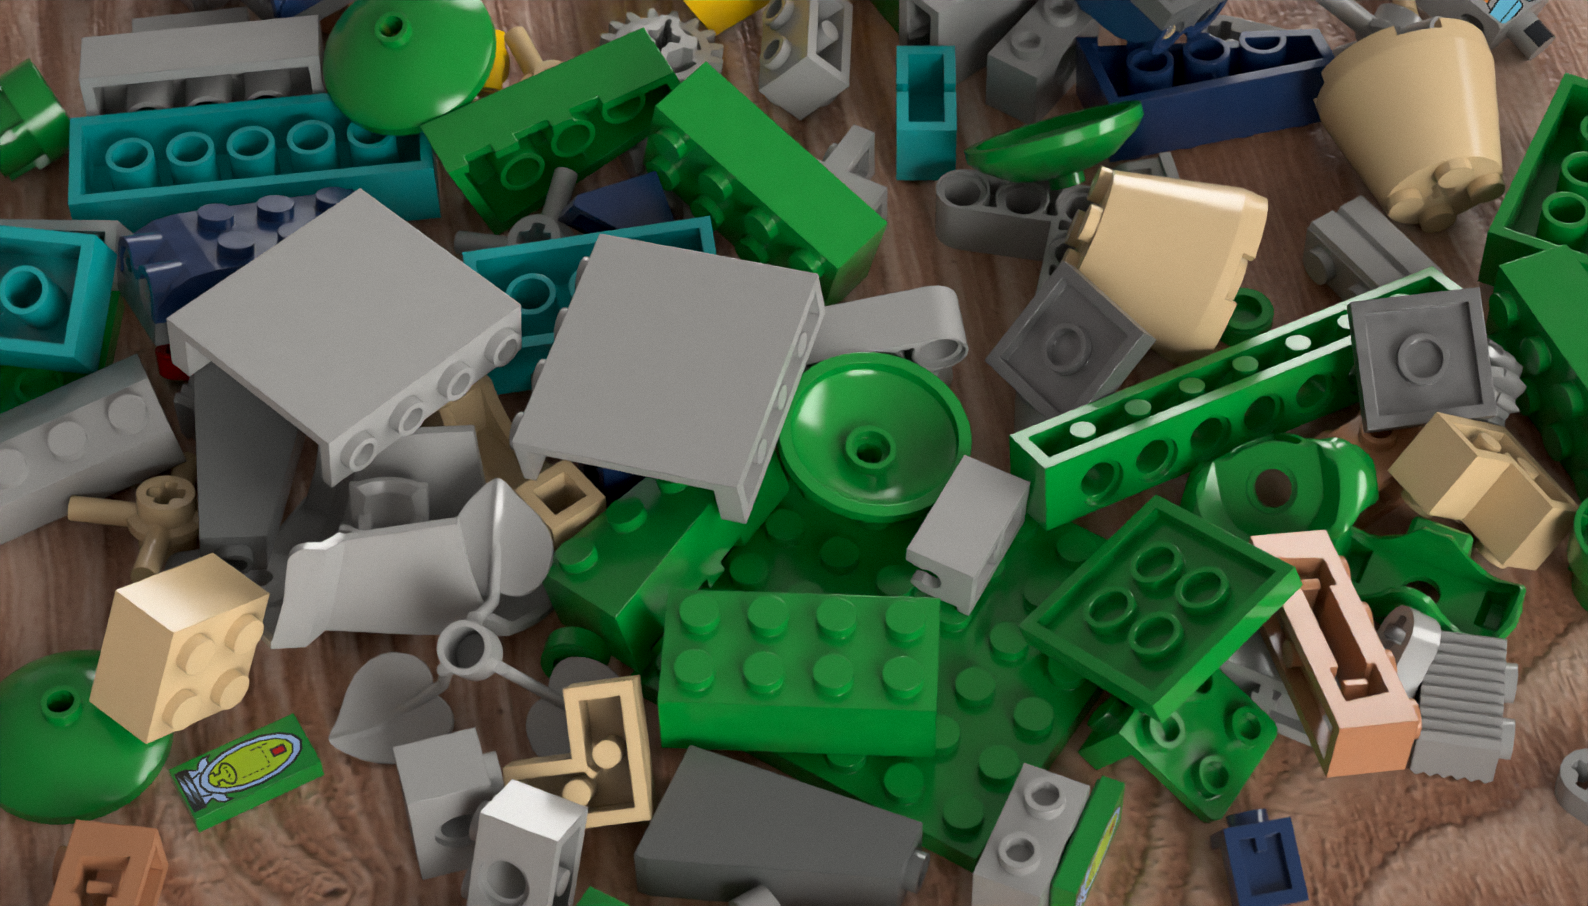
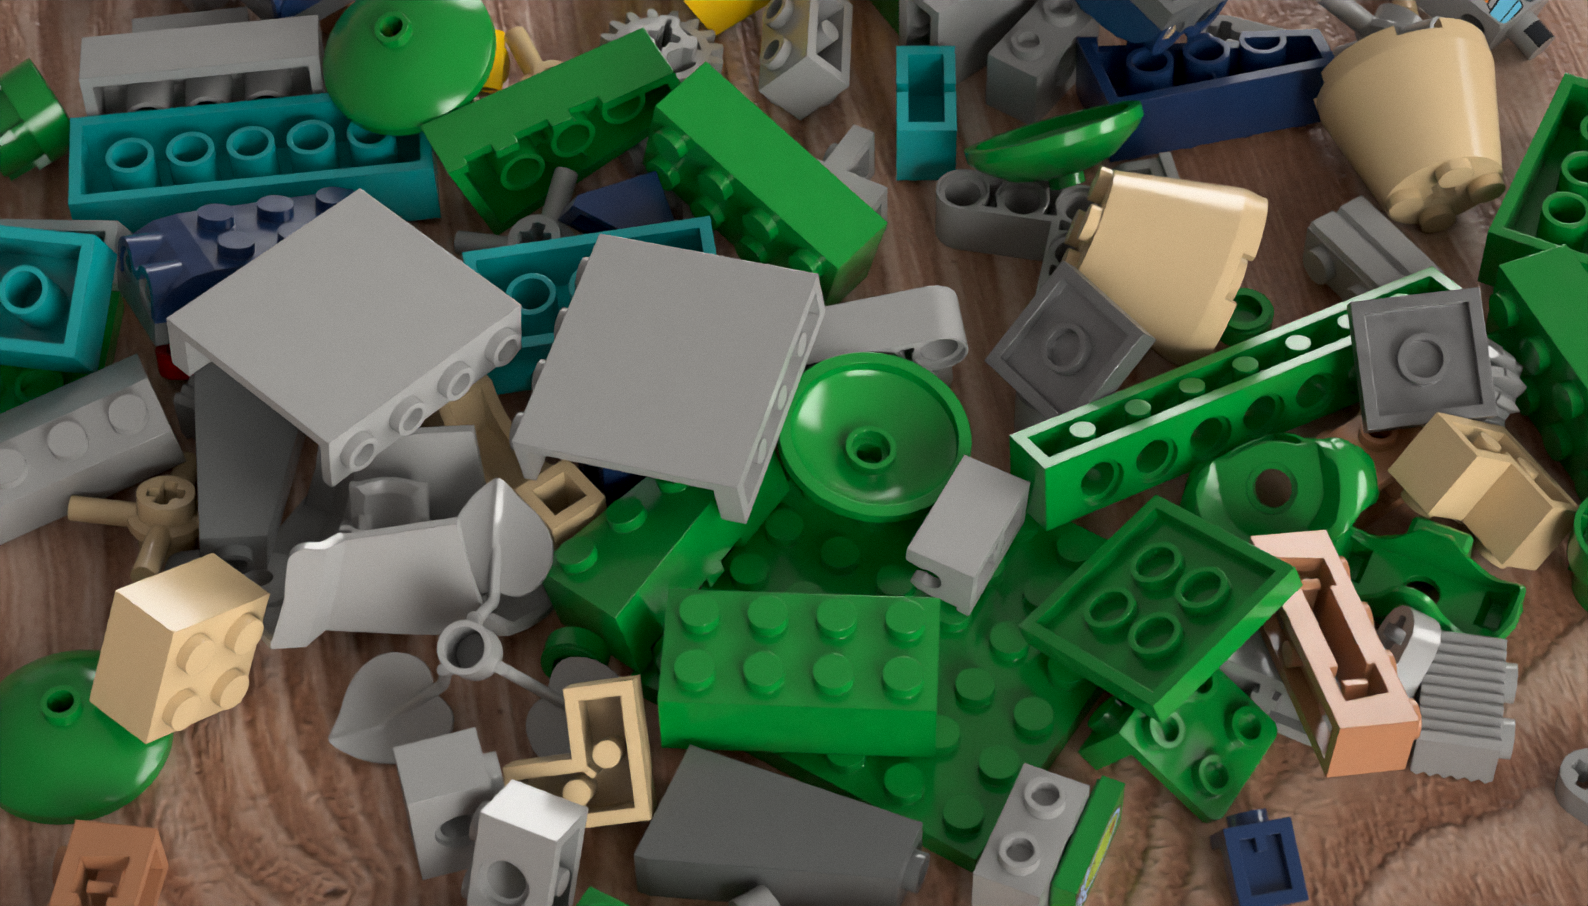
tile [169,713,324,833] -> none

